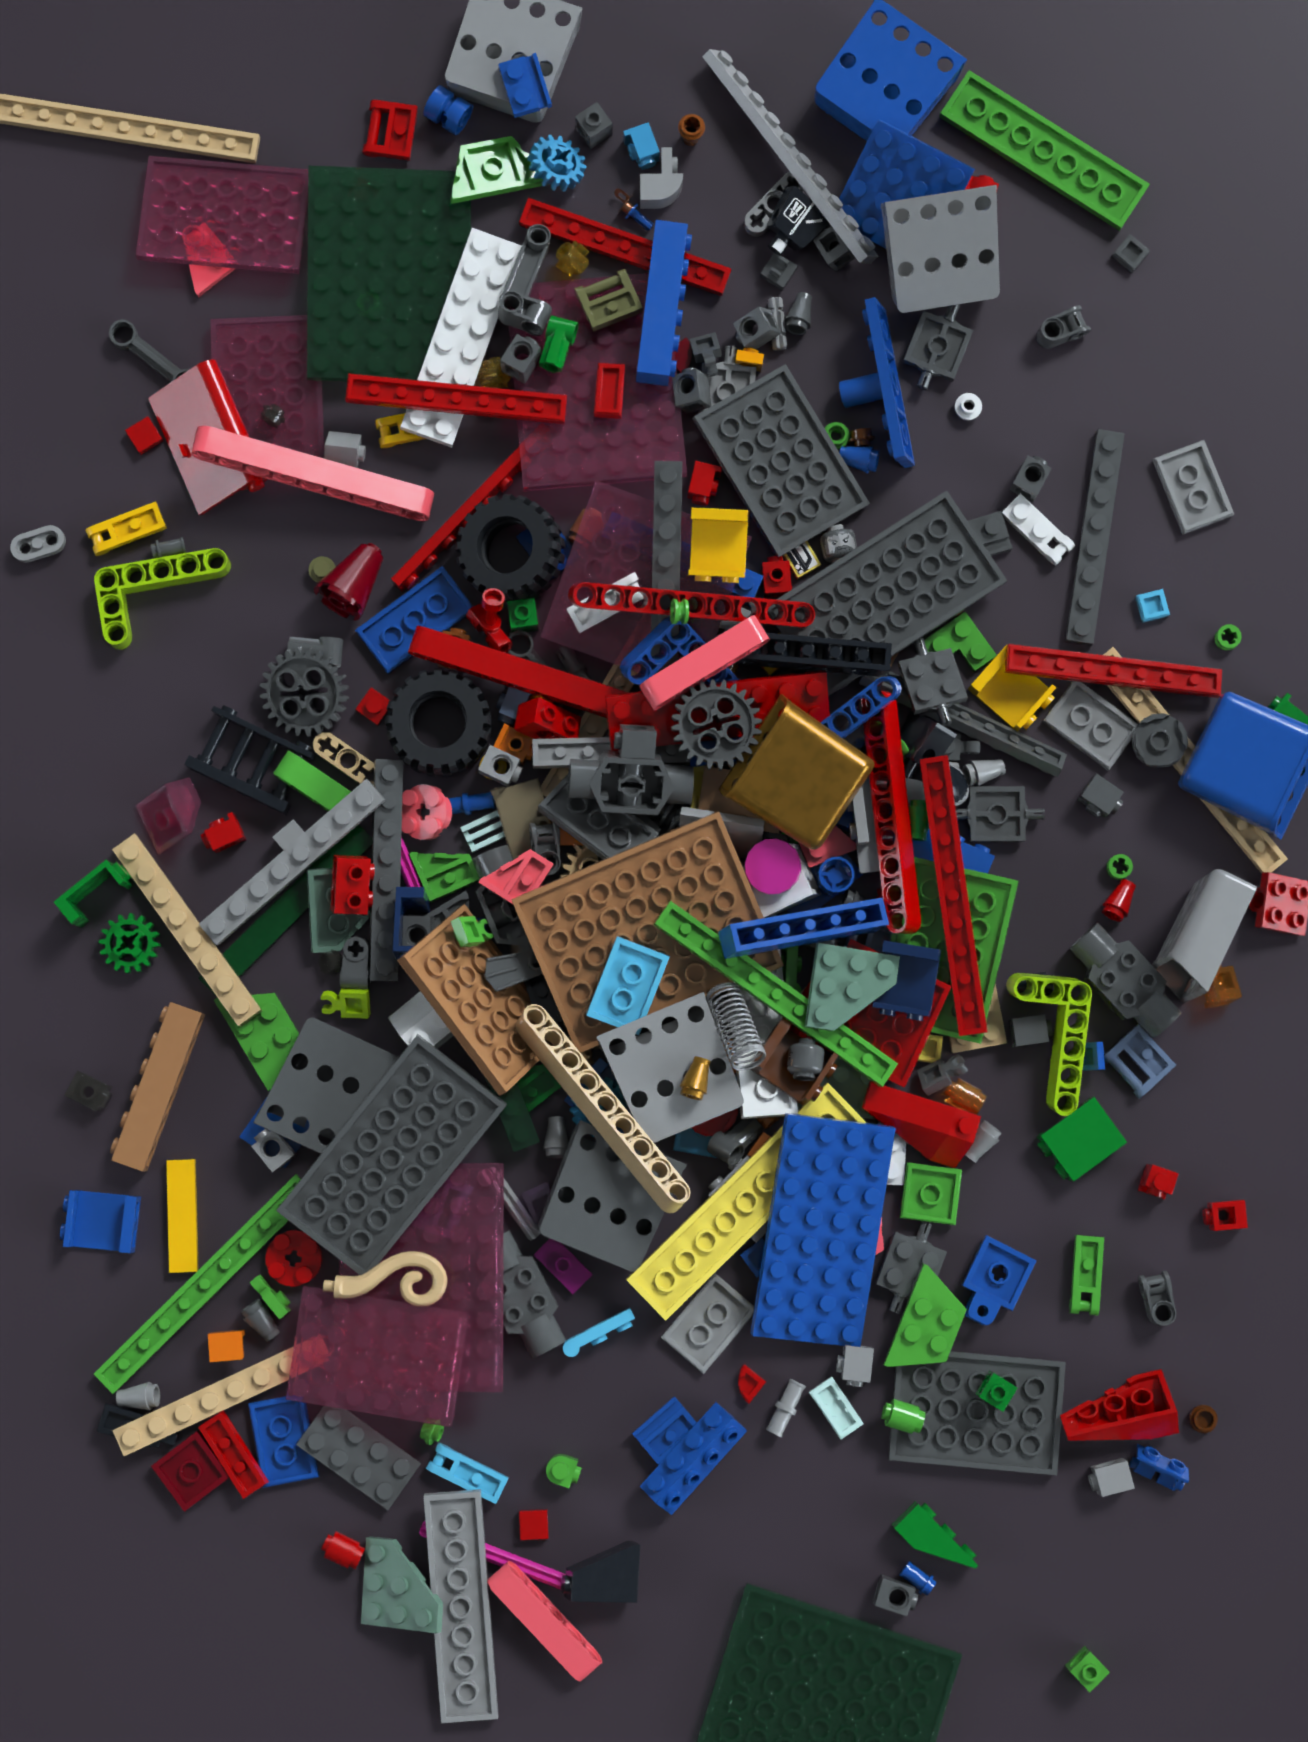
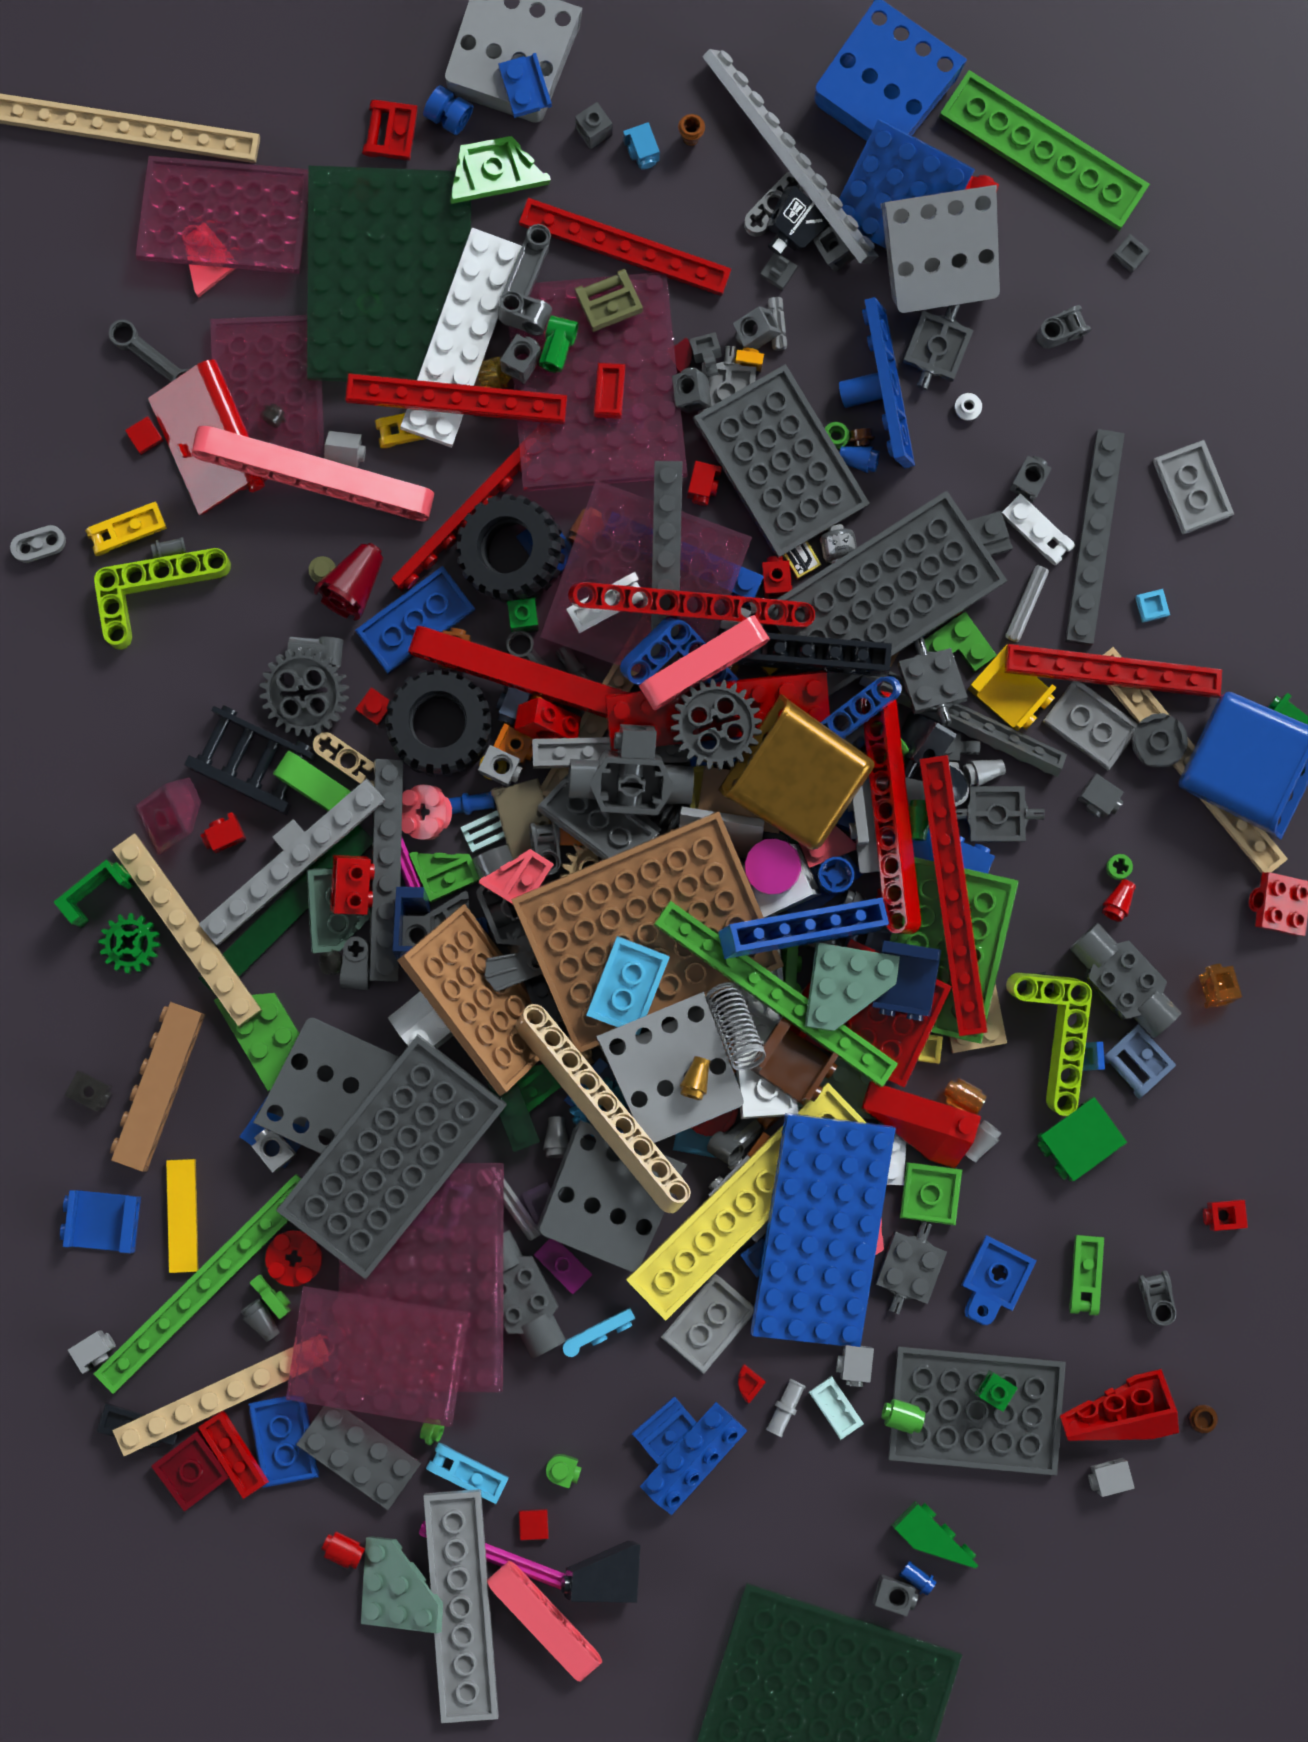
light grey cone [116,1382,160,1410] -> none
orange panel [208,1329,245,1362] -> none
lime plate [321,988,371,1019] -> none
tan plant [323,1251,448,1307] -> none
bright green plate [451,916,494,947] -> none
red bar [466,588,512,653] -> none
dark azure gear [527,135,586,192] -> none
clear yellow gear [556,241,589,276] -> none
piece [614,188,653,231] -> none
blue brick [636,220,692,386] -> none
light grey brick [640,147,683,209] -> none
bright green bush [670,599,689,624] -> none
yellow panel [688,508,748,583] -> none
dark grey cone [784,292,812,335] -> none
dark grey head [787,1038,824,1081] -> none
bright green wing [883,1264,967,1367] -> none
dark grey plate [917,1054,968,1096] -> none
dark grey brick [1008,1014,1052,1047] -> none
bright green brick [1065,1646,1110,1692] -> none
blue hinge [1129,1444,1189,1491] -> none
red brick [1138,1164,1179,1200] -> none
light grey piece [1152,869,1257,1004] -> none
bright green bush [1214,624,1242,651] -> none
none -> light grey brick [68,1330,116,1374]
none -> light grey axle [1006,565,1049,642]

